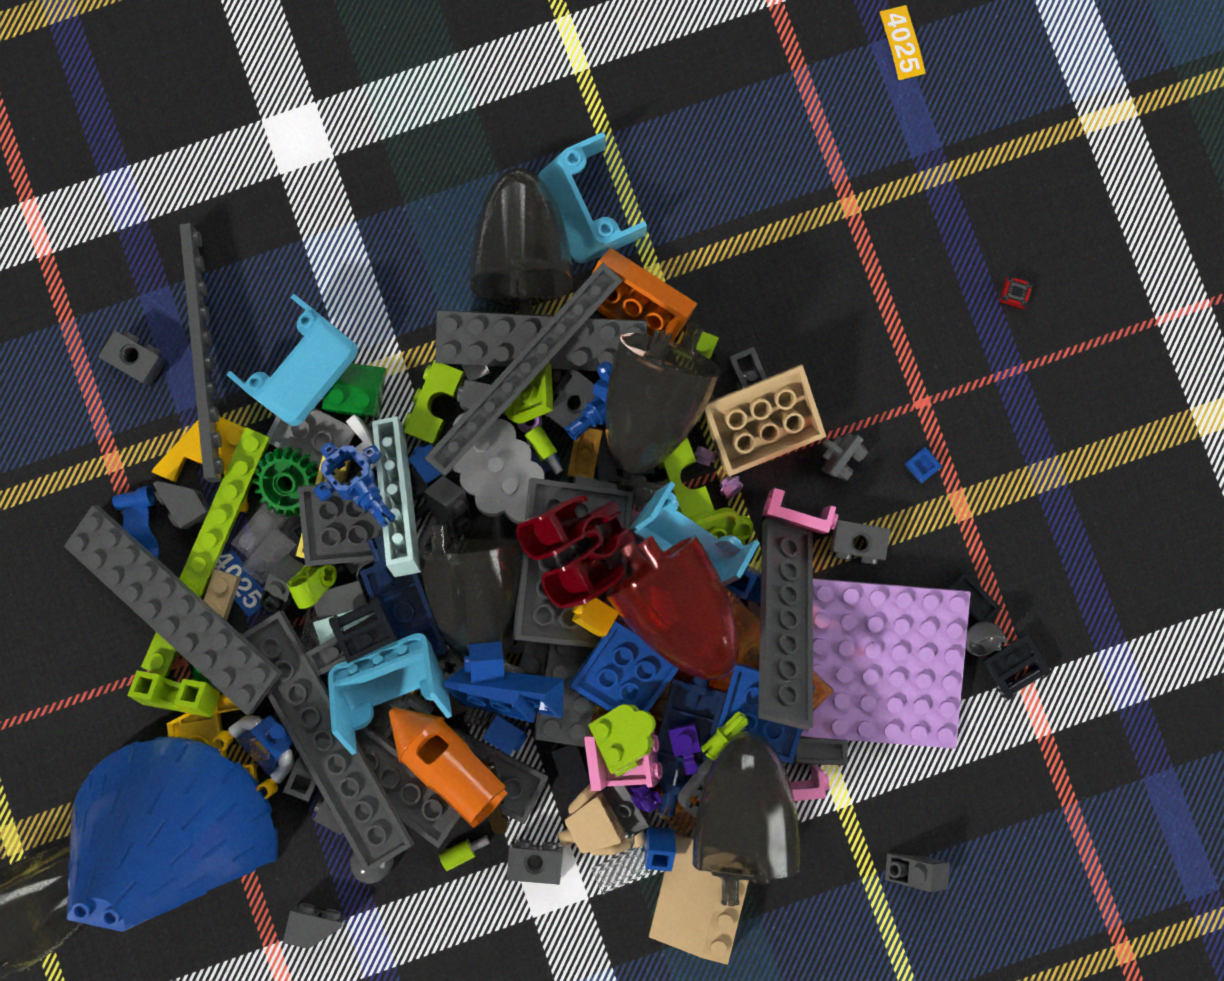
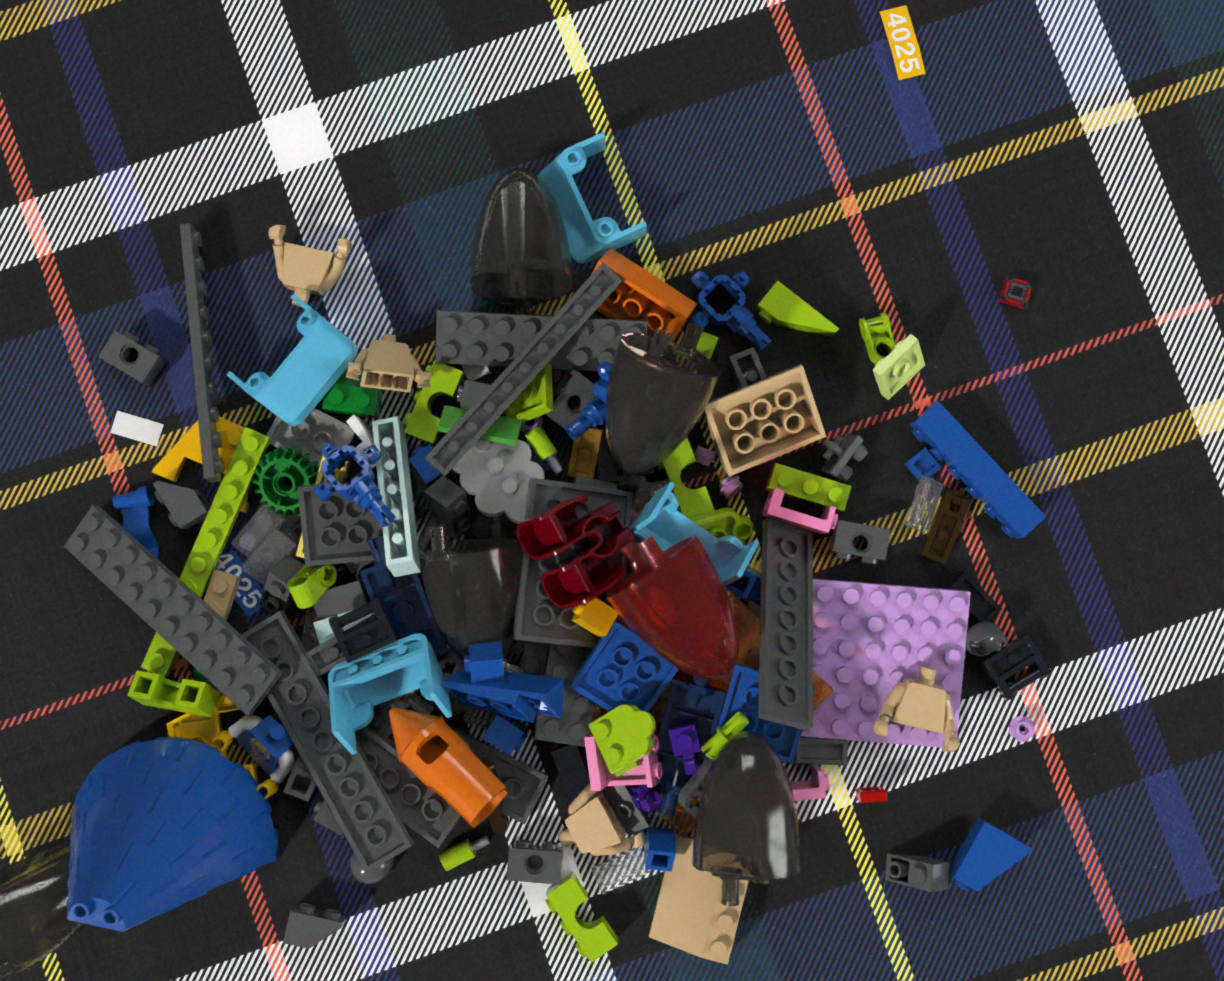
none -> white sticker [110,411,164,446]
none -> tan torso [268,225,352,307]
none -> tan torso [346,334,432,393]
none -> bright green tile [438,405,522,446]
none -> lime arch [545,872,618,963]
none -> blue piece [691,271,772,352]
none -> lime slope [756,280,839,337]
none -> lime arch [765,463,852,513]
none -> red tile [855,786,887,803]
none -> lime piece [859,312,896,364]
none -> yellowish green plate [873,334,925,400]
none -> tan torso [873,666,960,752]
none -> clear plate [905,476,943,534]
none -> blue brick [909,401,1046,539]
none -> dark brown plate [919,487,971,565]
none -> blue slope [949,817,1032,891]
none -> lavender plate [1009,716,1035,742]

